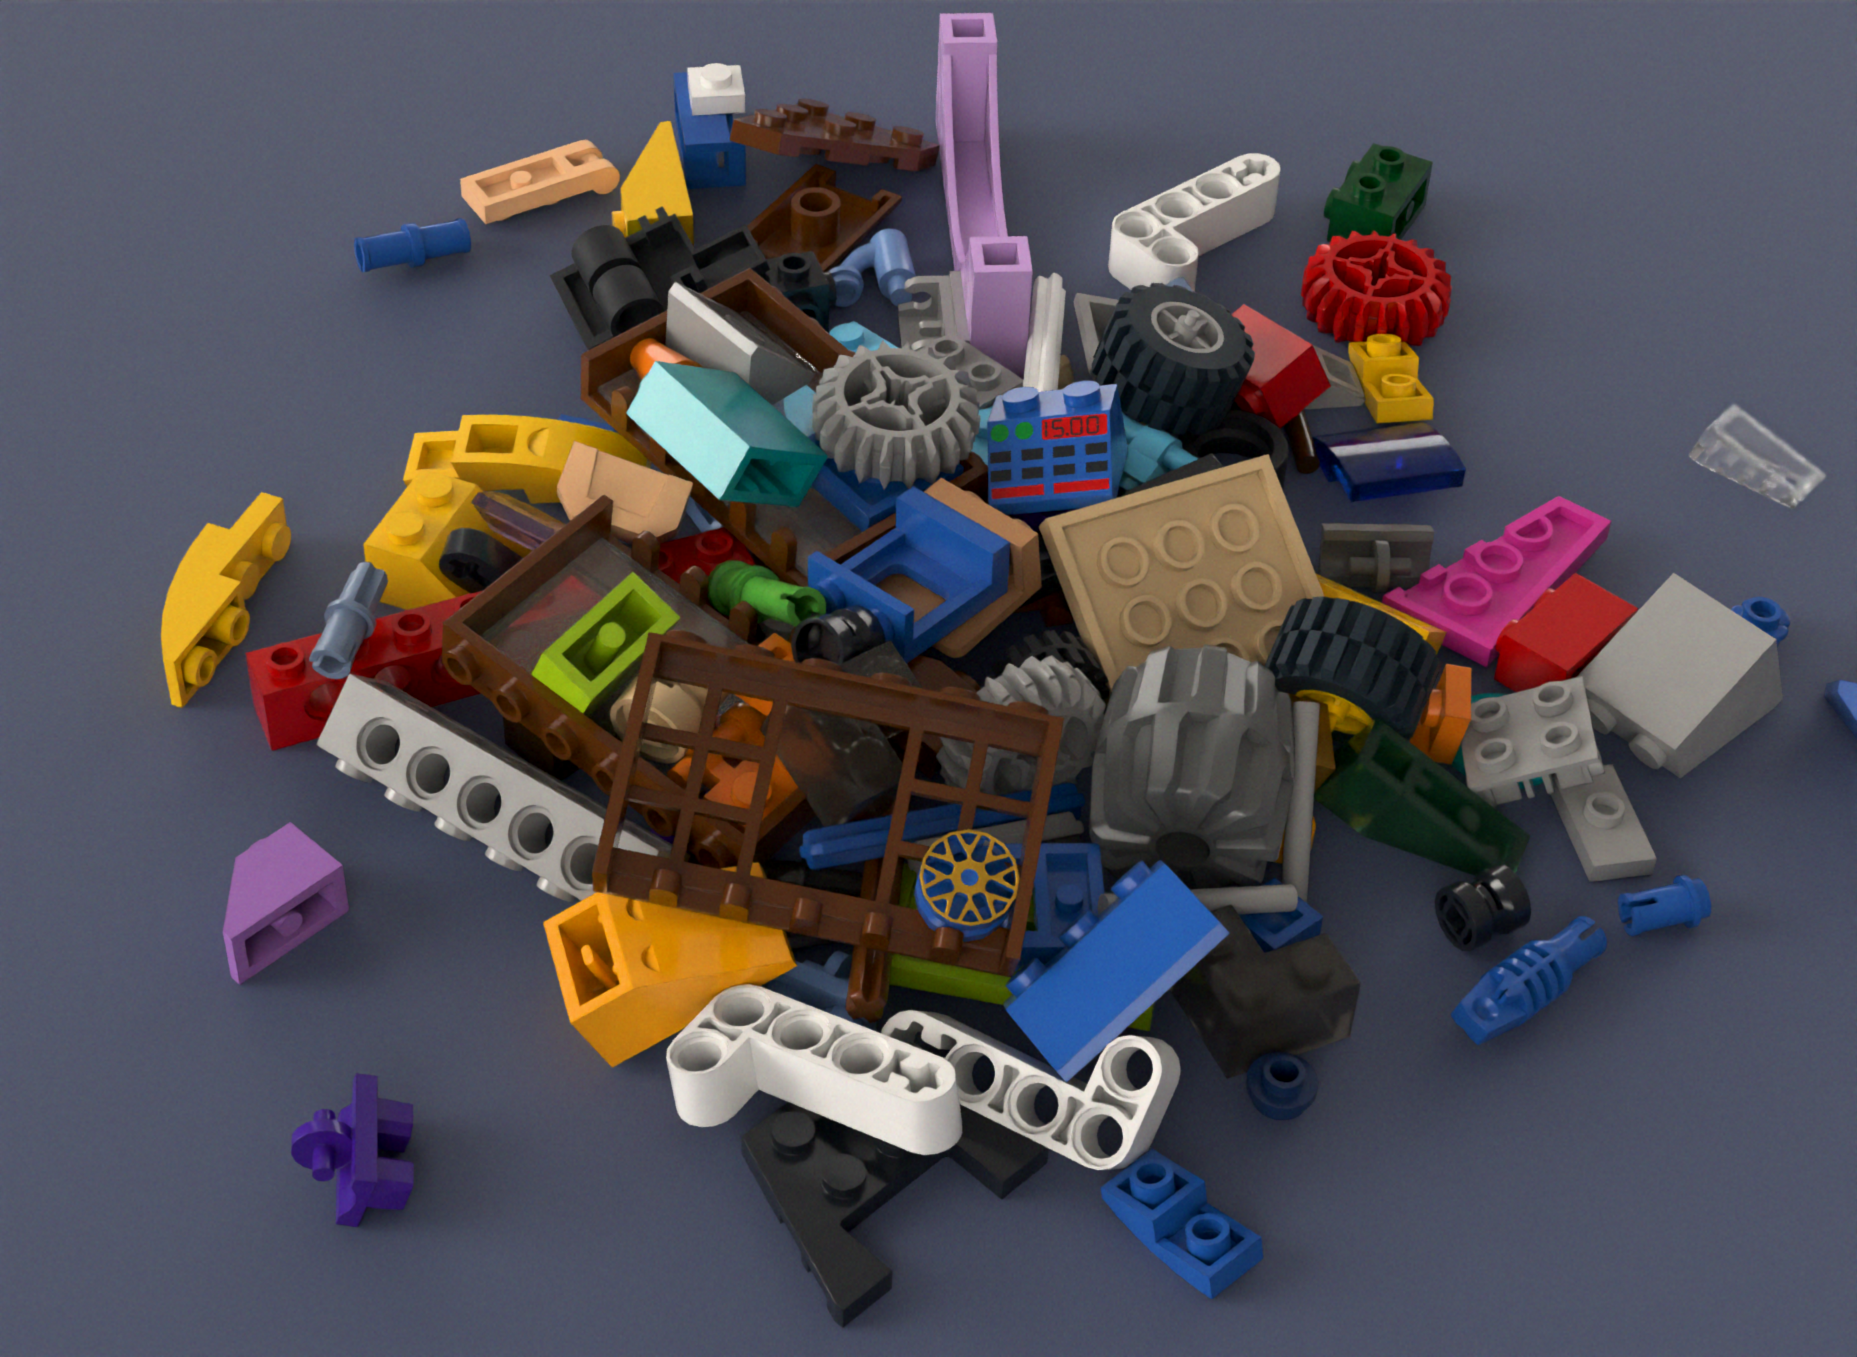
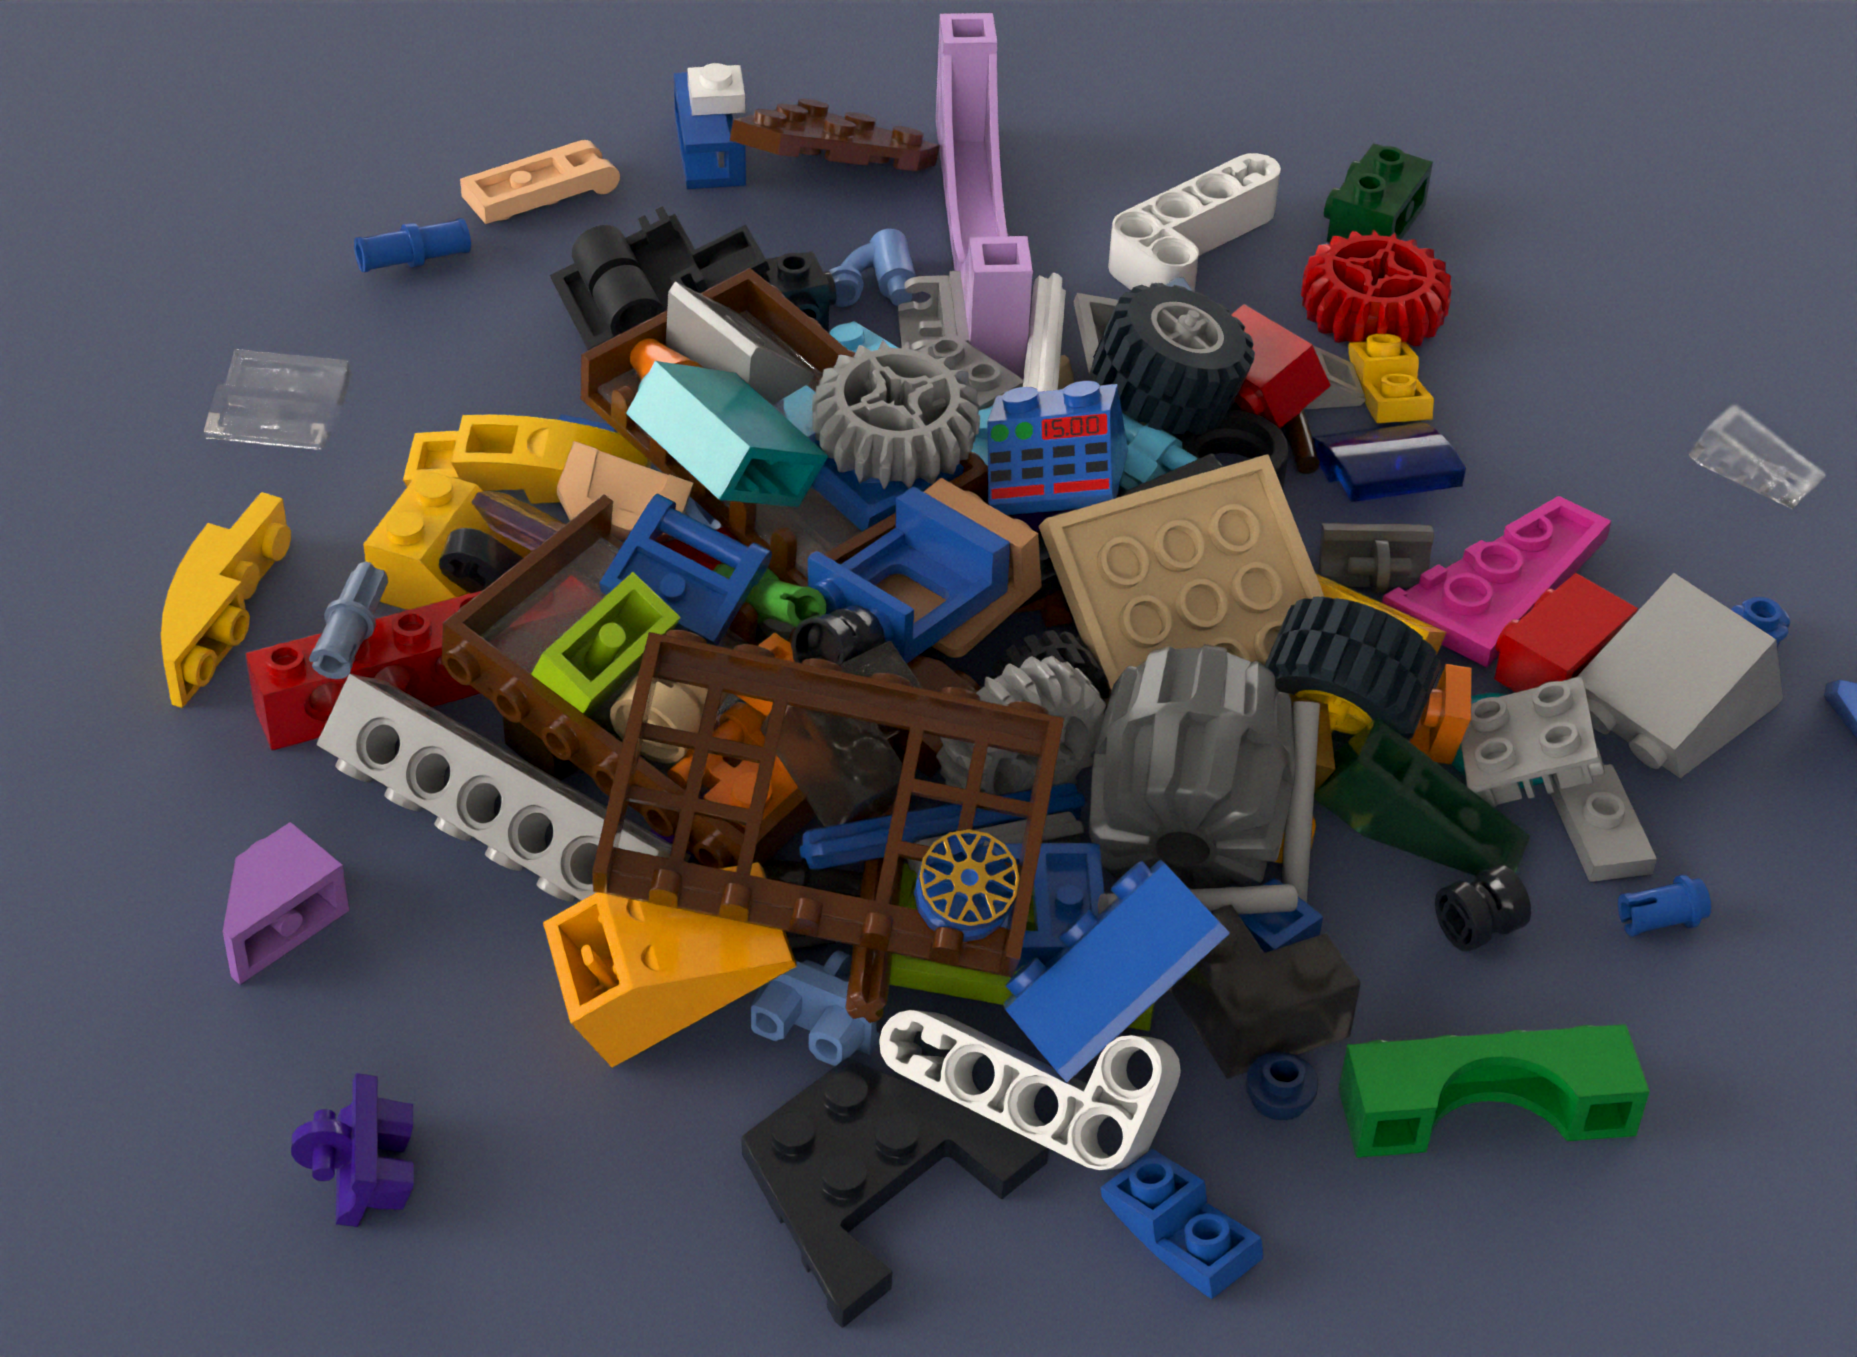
yellow slope [612,121,694,246] -> none
white beam [666,984,962,1155] -> none
reddish brown piece [747,164,902,272] -> none
blue hinge [1450,916,1607,1045] -> none
none -> clear slope [204,349,352,450]
none -> blue plate [599,494,772,646]
none -> green arch [1338,1024,1650,1158]

